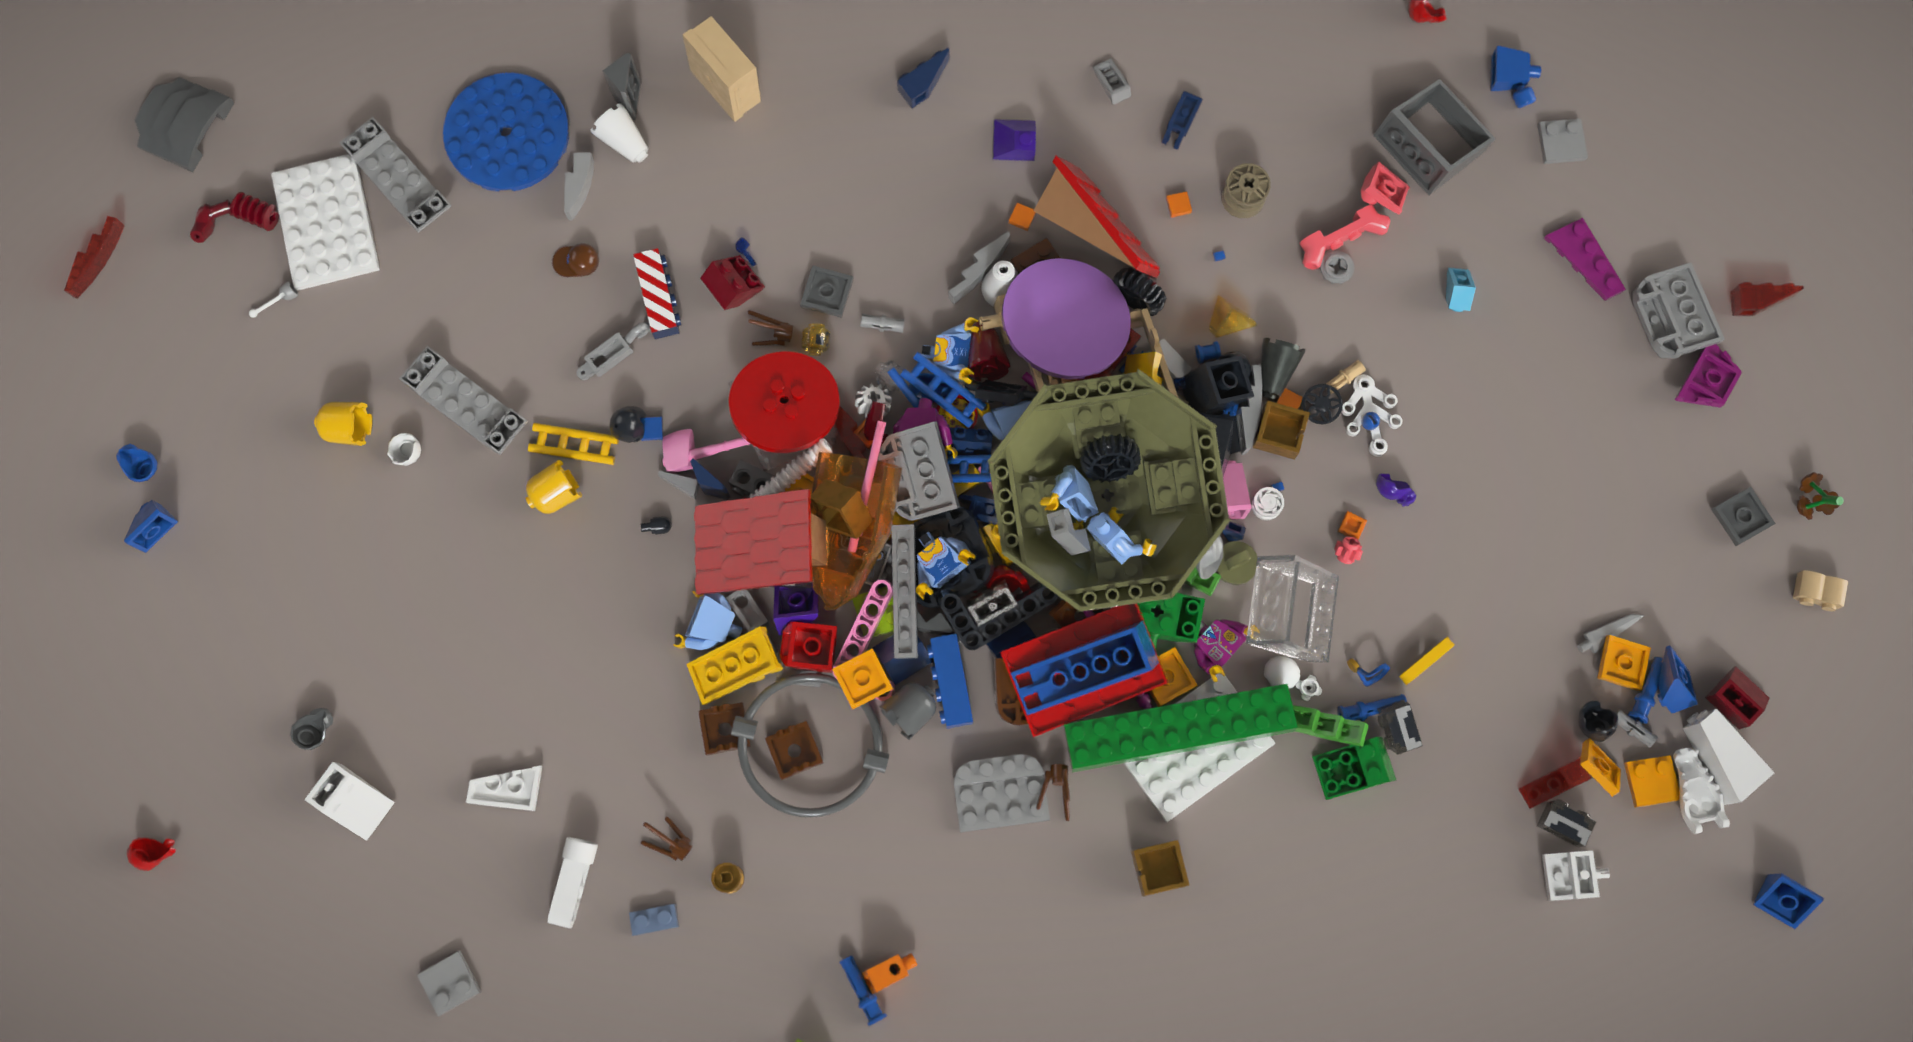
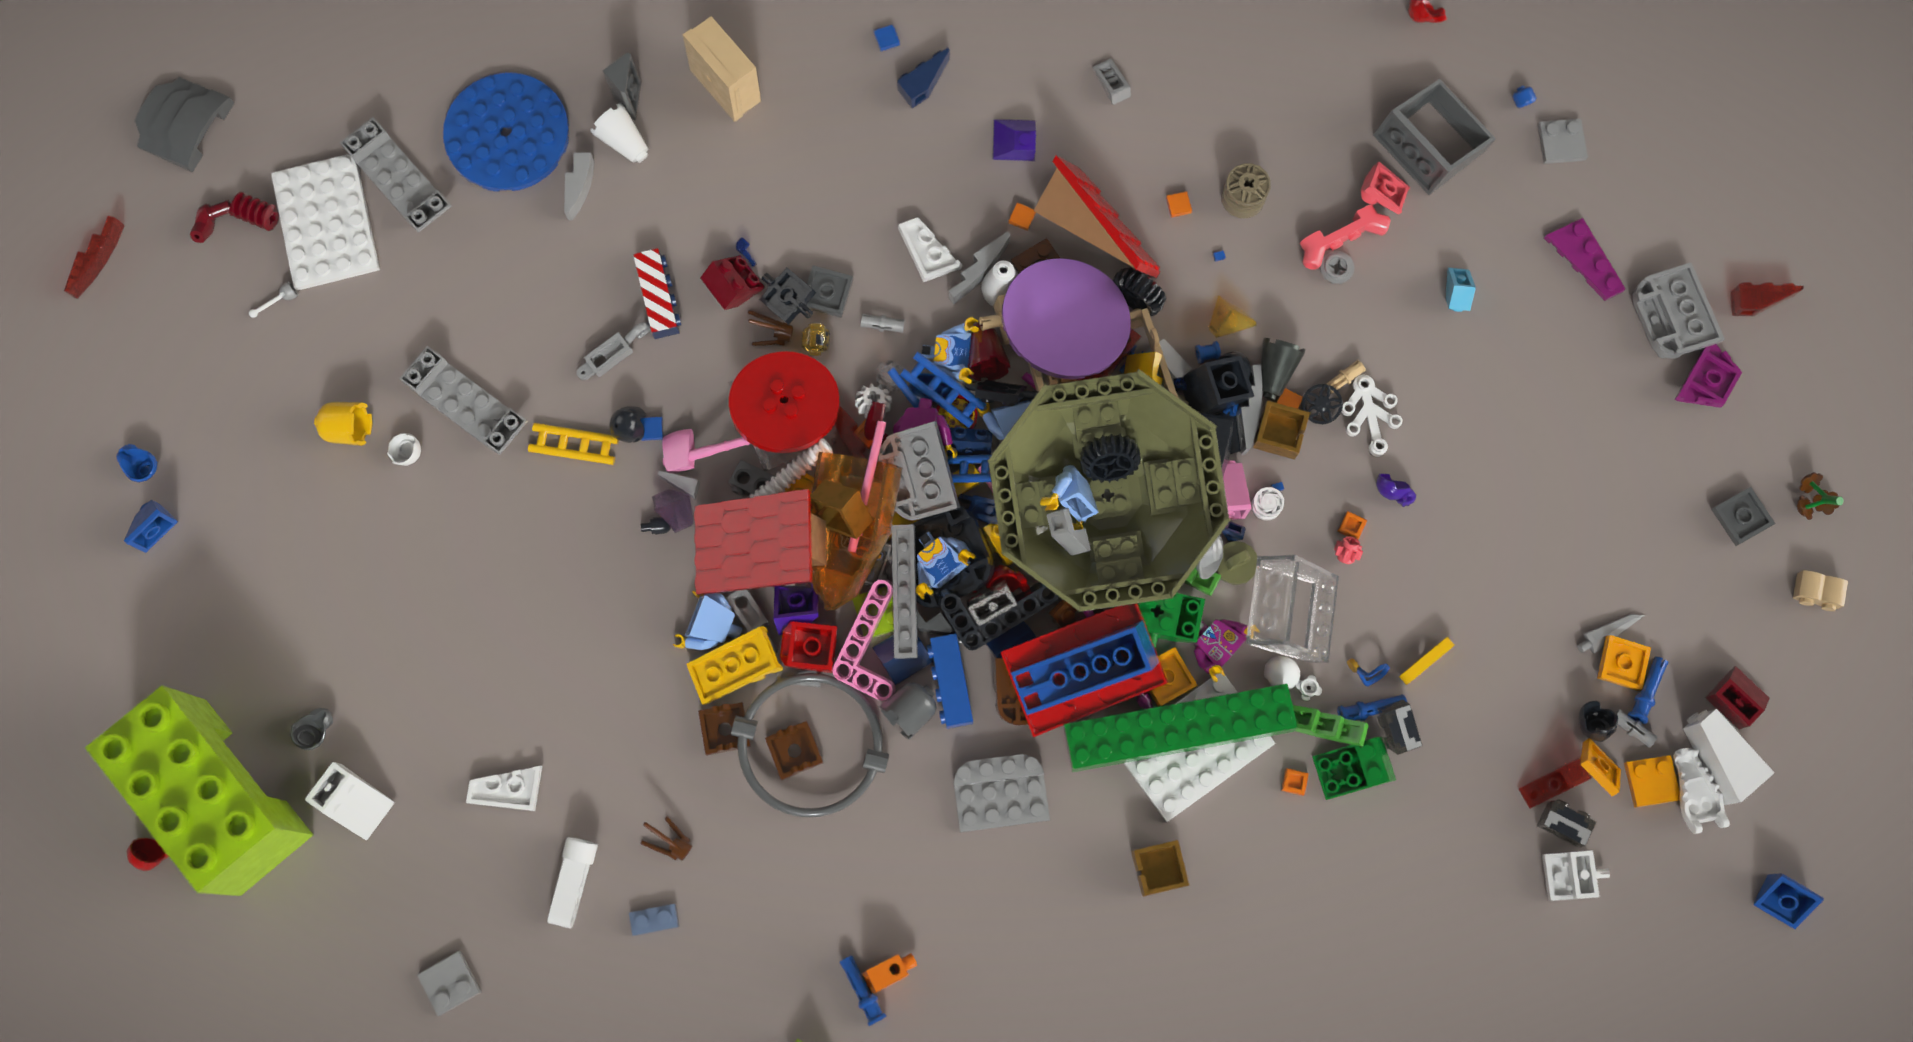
yellow cylinder [525,460,582,514] -> none
reddish brown cap [552,243,599,277] -> none
dark blue slope [690,458,730,500] -> none
pearl gold wheel [711,862,745,894] -> none
light orange plate [832,648,893,710] -> none
reddish brown plant [1036,764,1070,821] -> none
light blue torso [1087,507,1157,565] -> none
dark blue hinge [1162,91,1203,150] -> none
blue hinge [1361,412,1380,430] -> none
blue torso [1491,46,1541,91] -> none
blue slope [1657,645,1698,714] -> none
none -> lime brick [85,685,313,896]
none -> clear purple slope [652,489,694,533]
none -> black plate [759,267,817,325]
none -> blue tile [874,24,900,52]
none -> white wing [898,217,963,282]
none -> orange tile [1281,768,1309,796]

